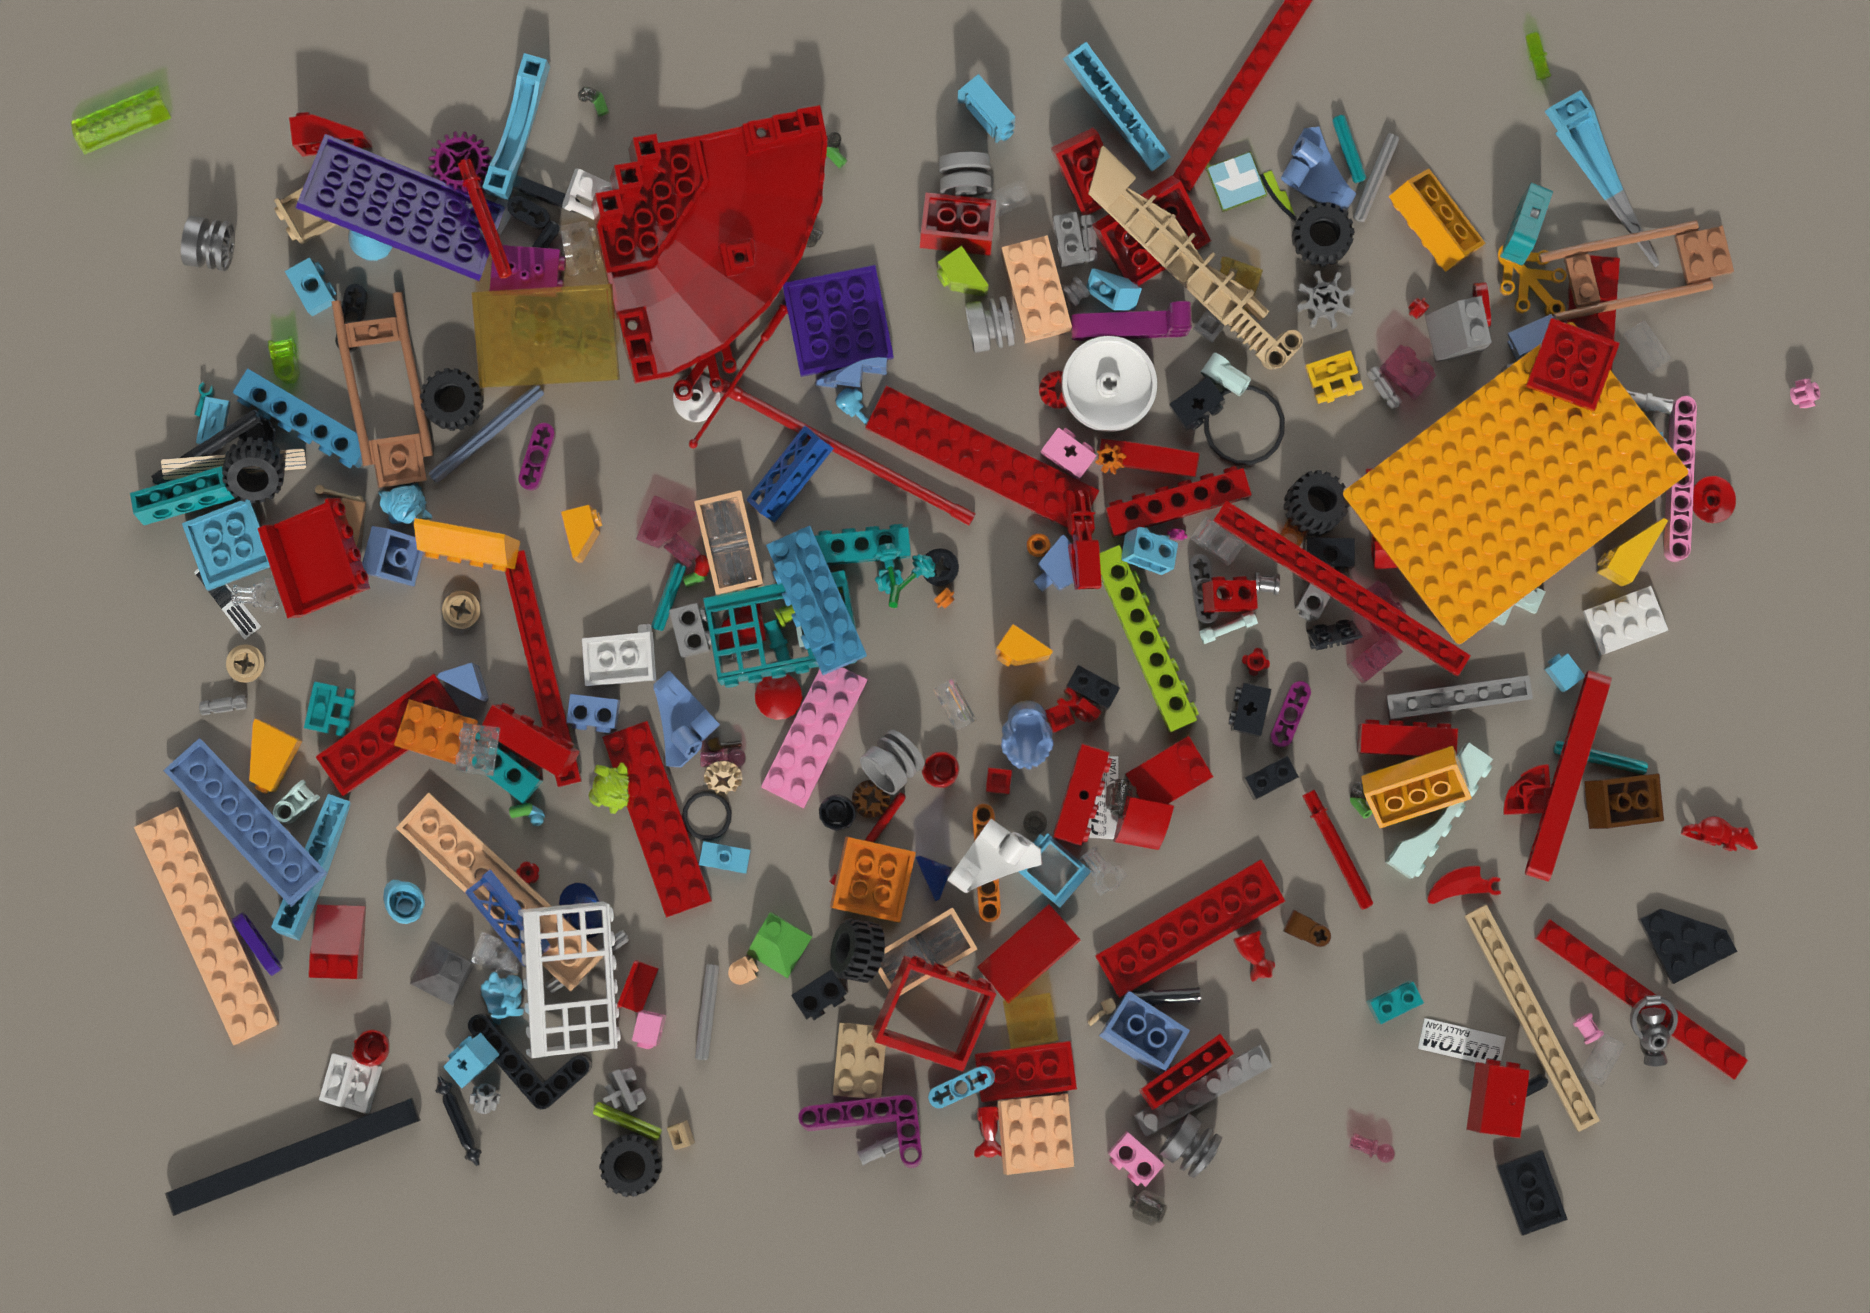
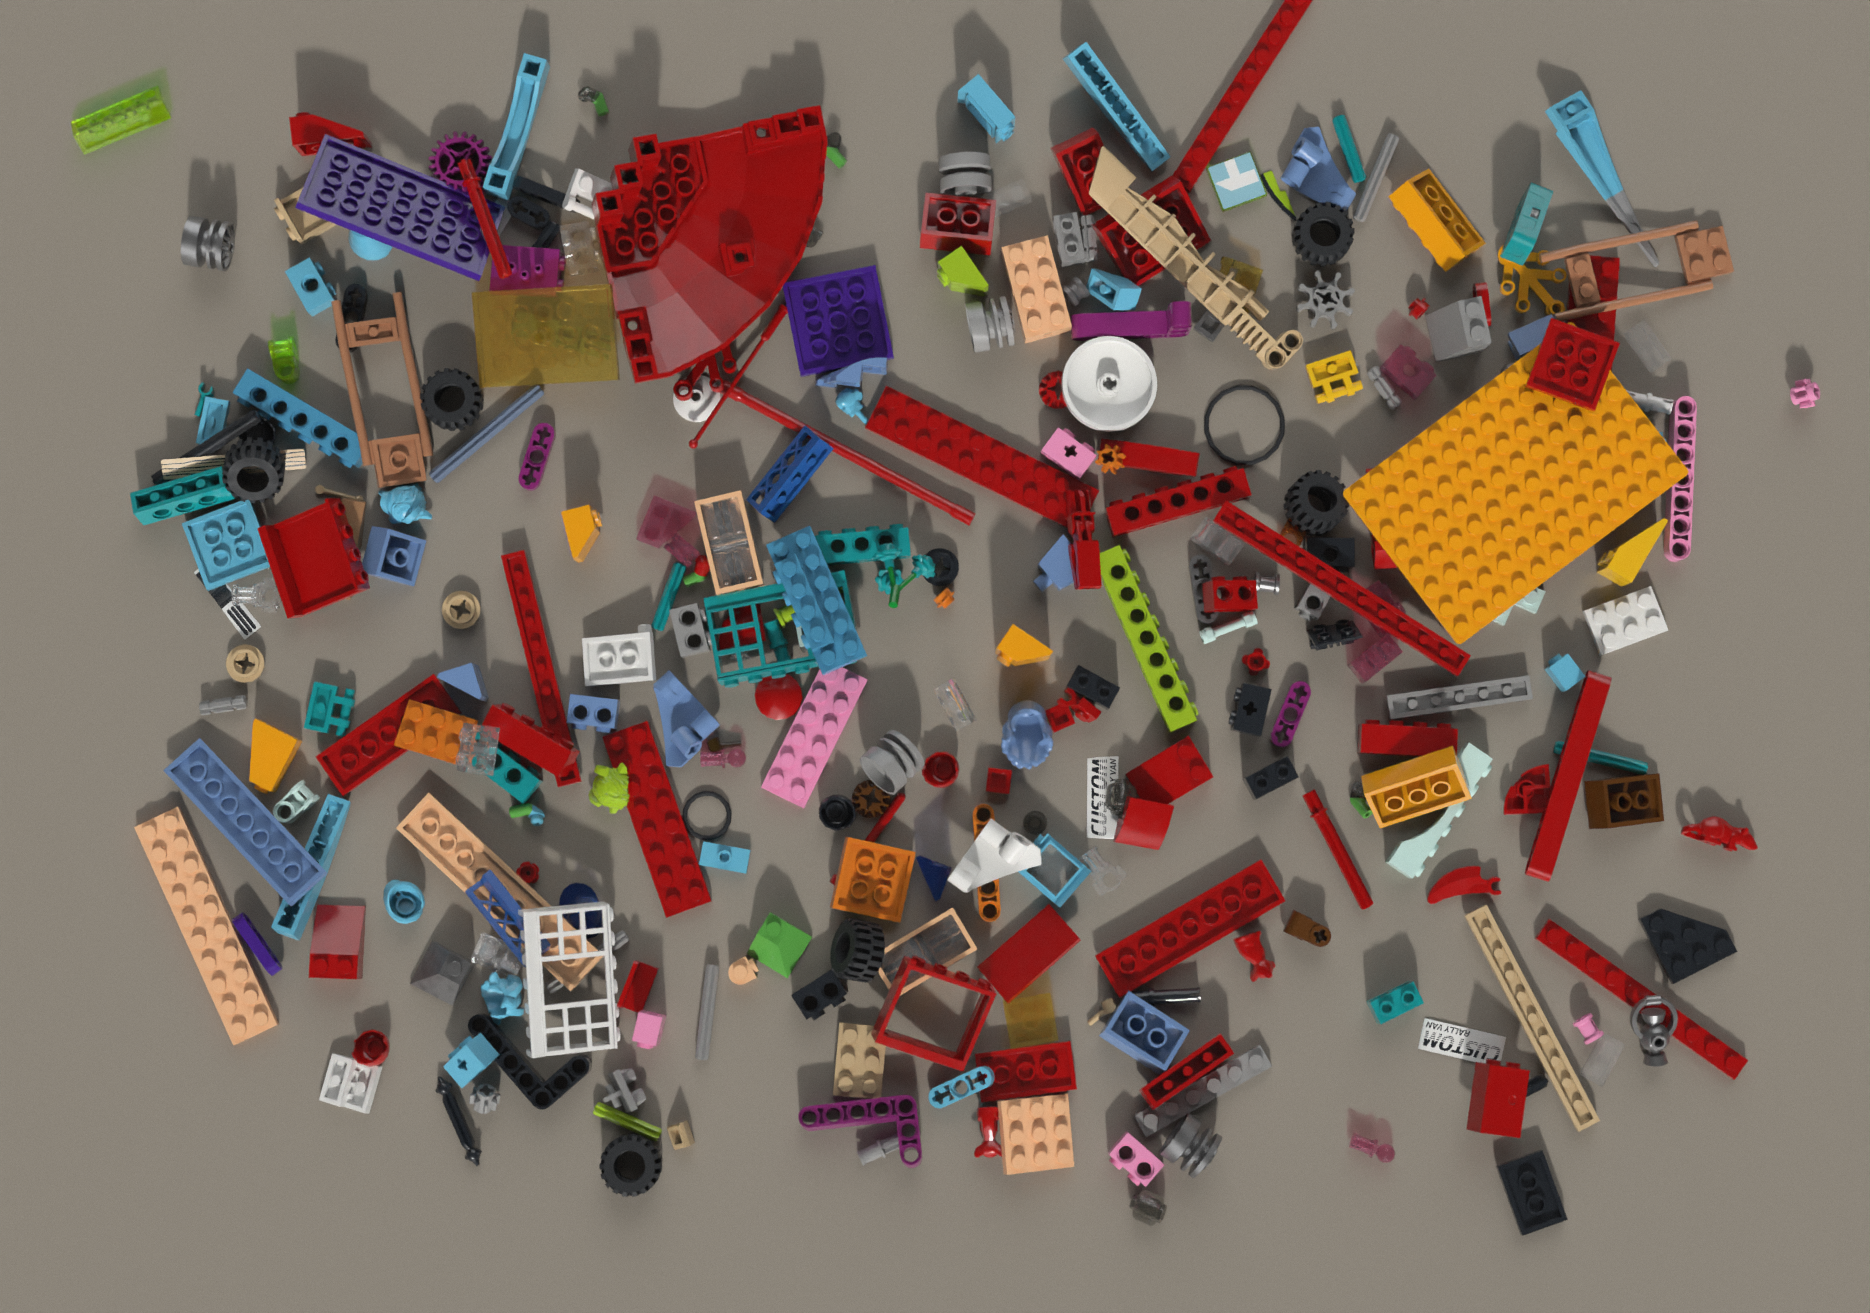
black beam [165,1098,421,1216] -> none
light orange slope [414,518,520,572] -> none
tan gear [704,761,742,795] -> none
orange plate [1027,533,1051,557] -> none
red brick [1052,744,1112,846] -> none
medium azure brick [1121,527,1178,575] -> none
dark pink piece [1167,529,1188,541] -> none
black brick [1169,377,1225,431] -> none
light aqua piece [1200,353,1251,396] -> none
clear neon green axle [1525,32,1551,81] -> none
red dish [1693,476,1736,524] -> none

